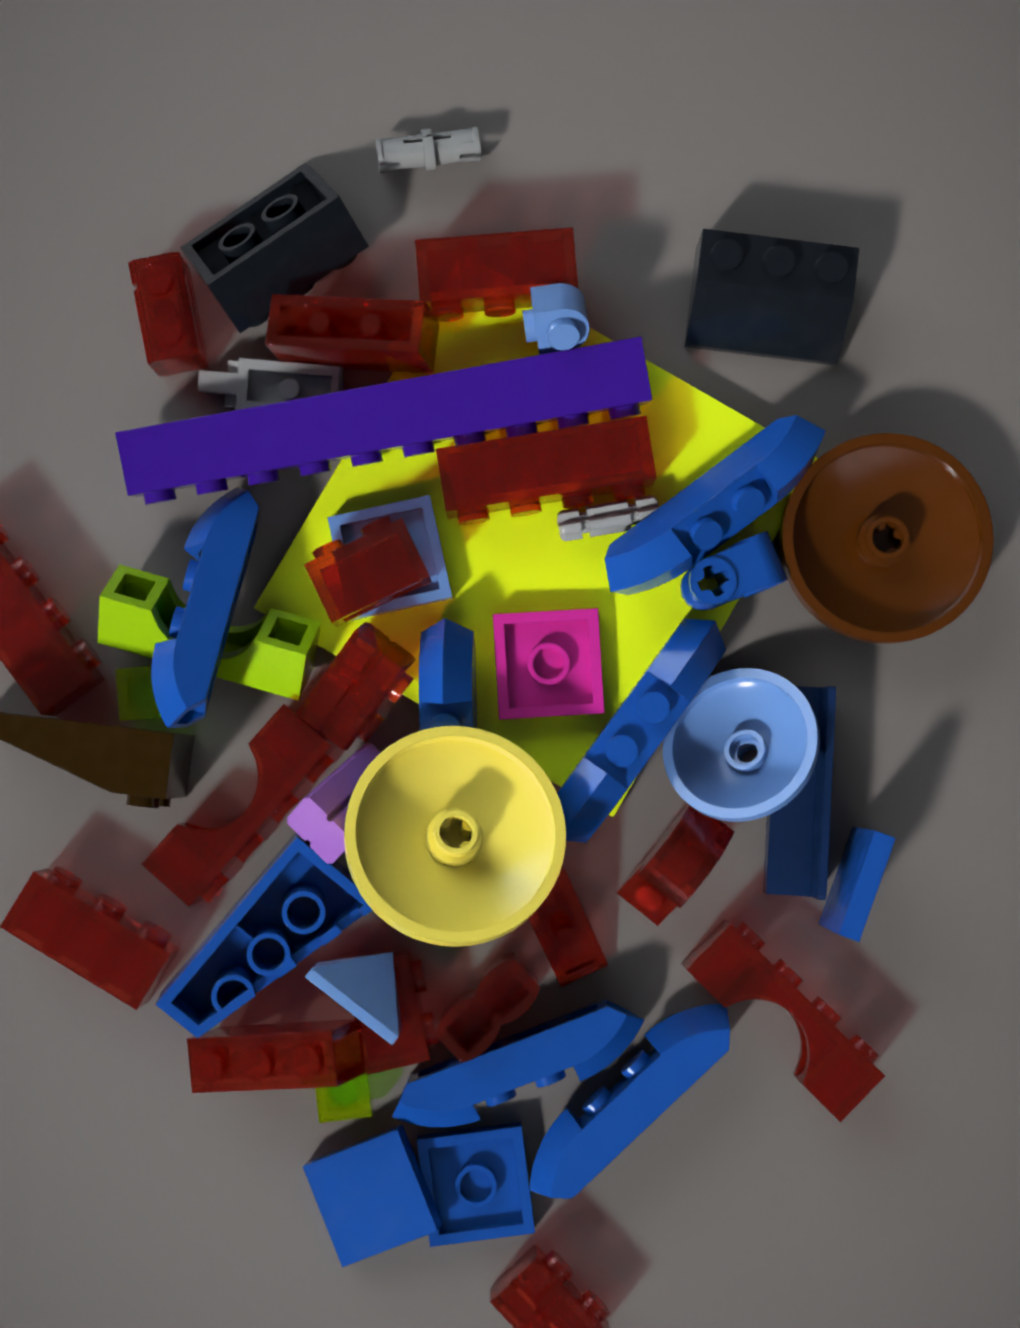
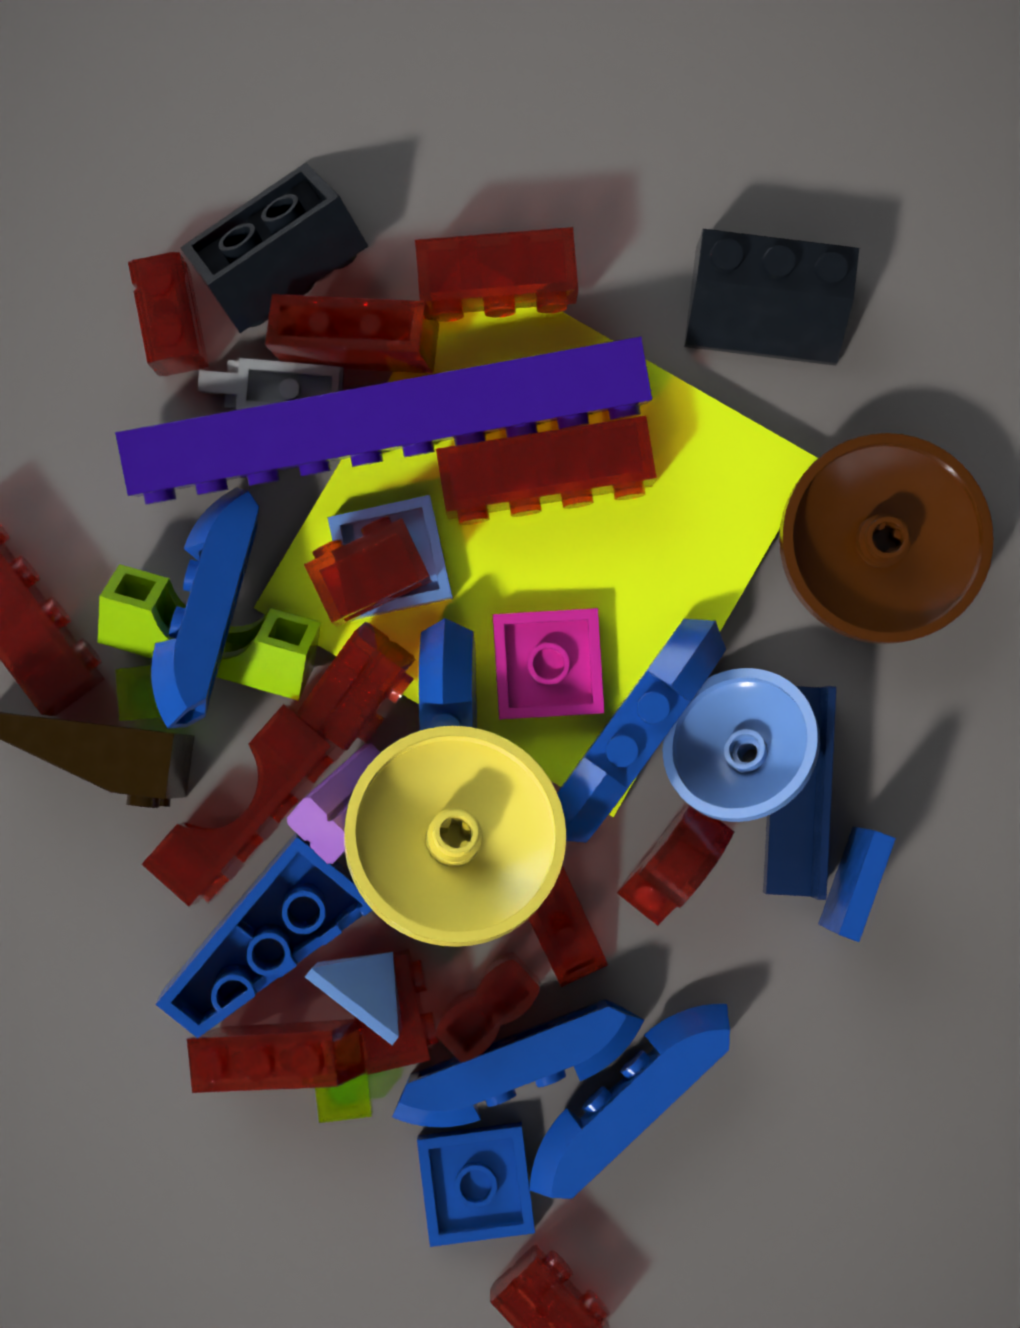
clear red brick [0,866,180,1010] -> none
blue tile [302,1124,443,1267] -> none
light grey pin [375,126,481,173] -> none
medium blue plate [522,283,590,355] -> none
light grey axle [557,495,659,541] -> none
blue brick [604,415,826,595] -> none
blue piece [680,531,788,611] -> none
clear red arch [681,919,885,1122] -> none

